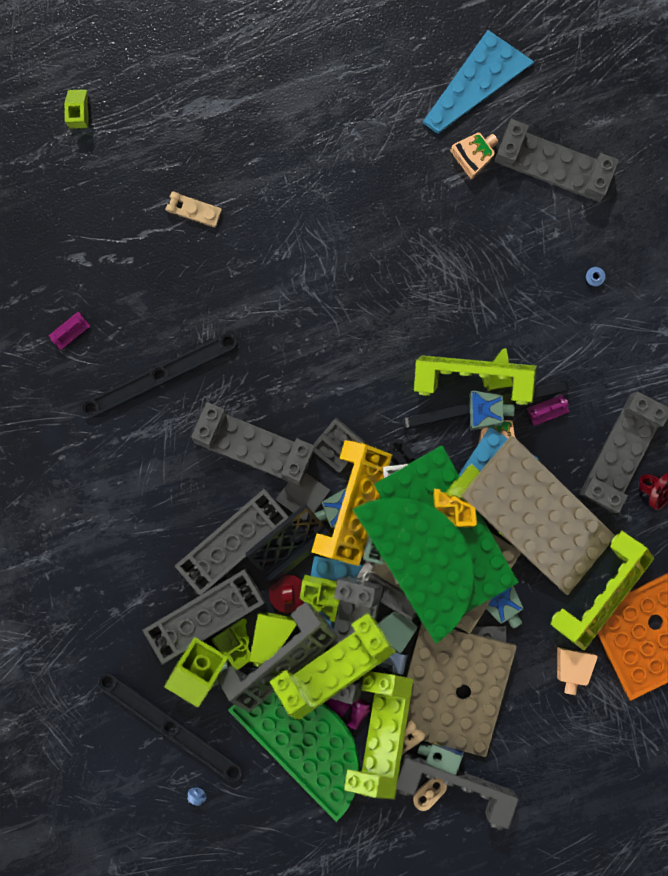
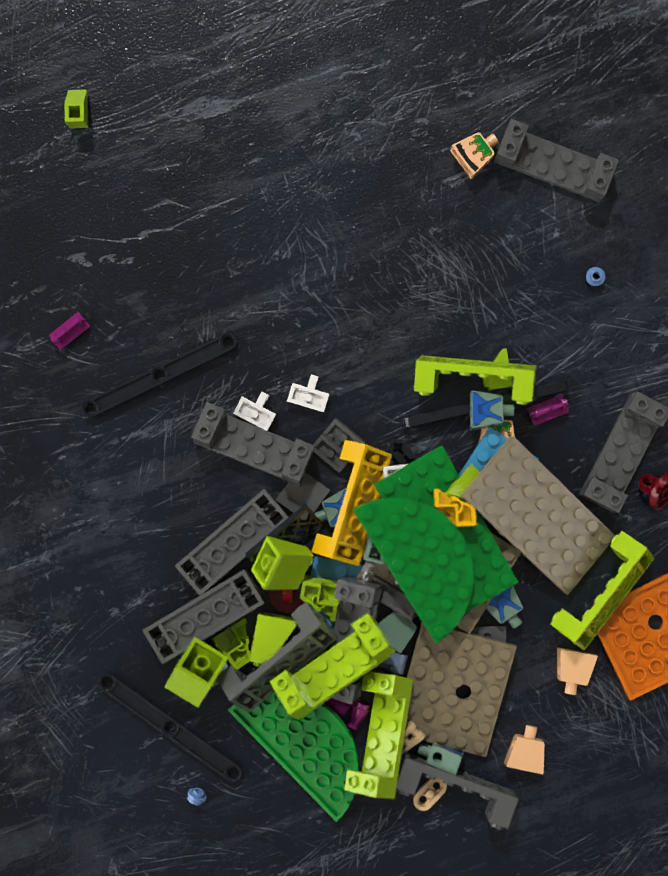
tan plate [165,192,222,228] -> none
dark azure wing [423,30,534,134] -> none
none -> white plate [233,392,276,431]
none -> lime slope [251,536,314,590]
none -> white plate [287,375,329,412]
none -> light nougat torso [504,725,544,774]

